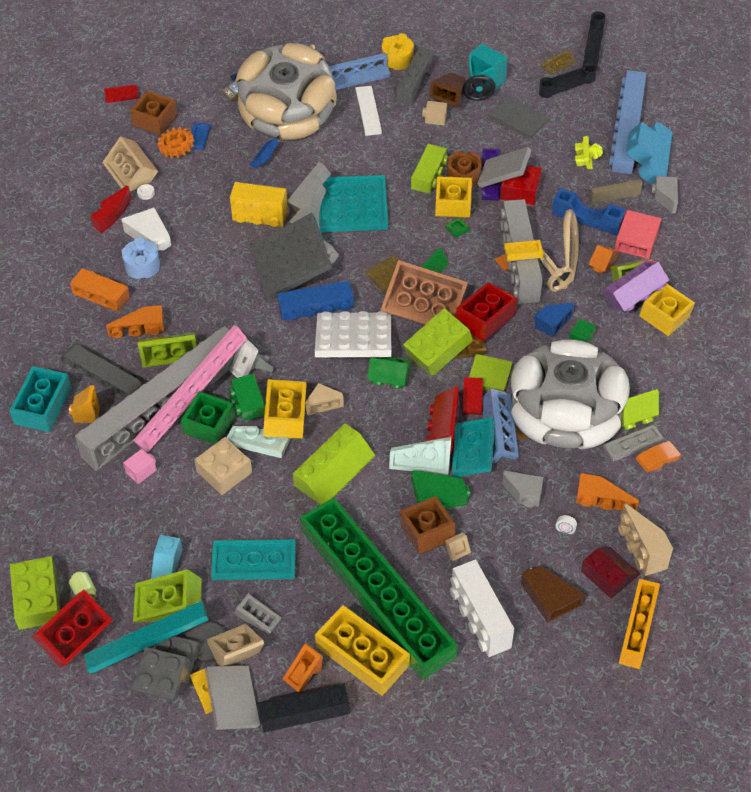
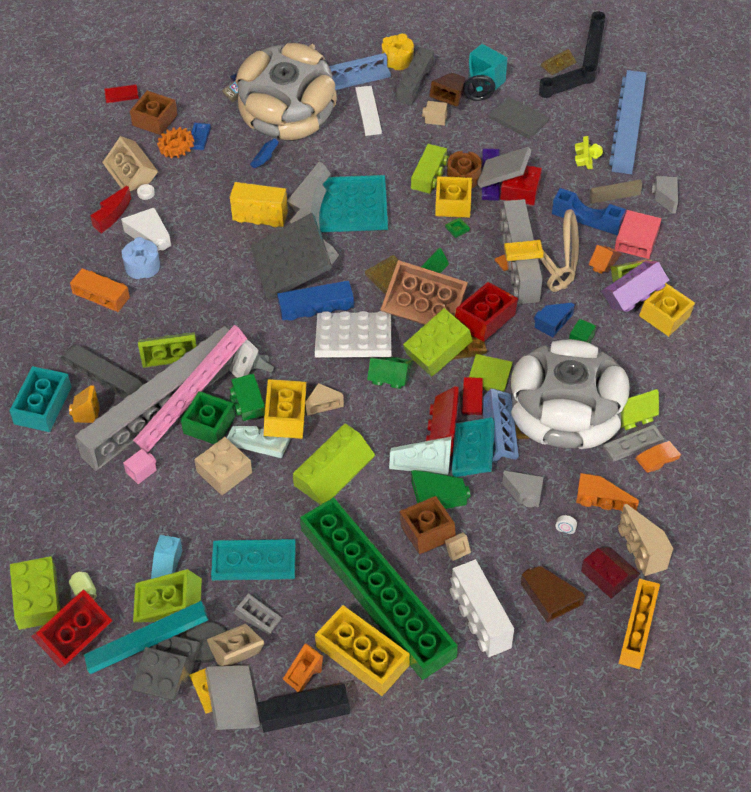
orange slope [106,305,164,338] -> none
dark azure brick [626,122,672,185] -> none

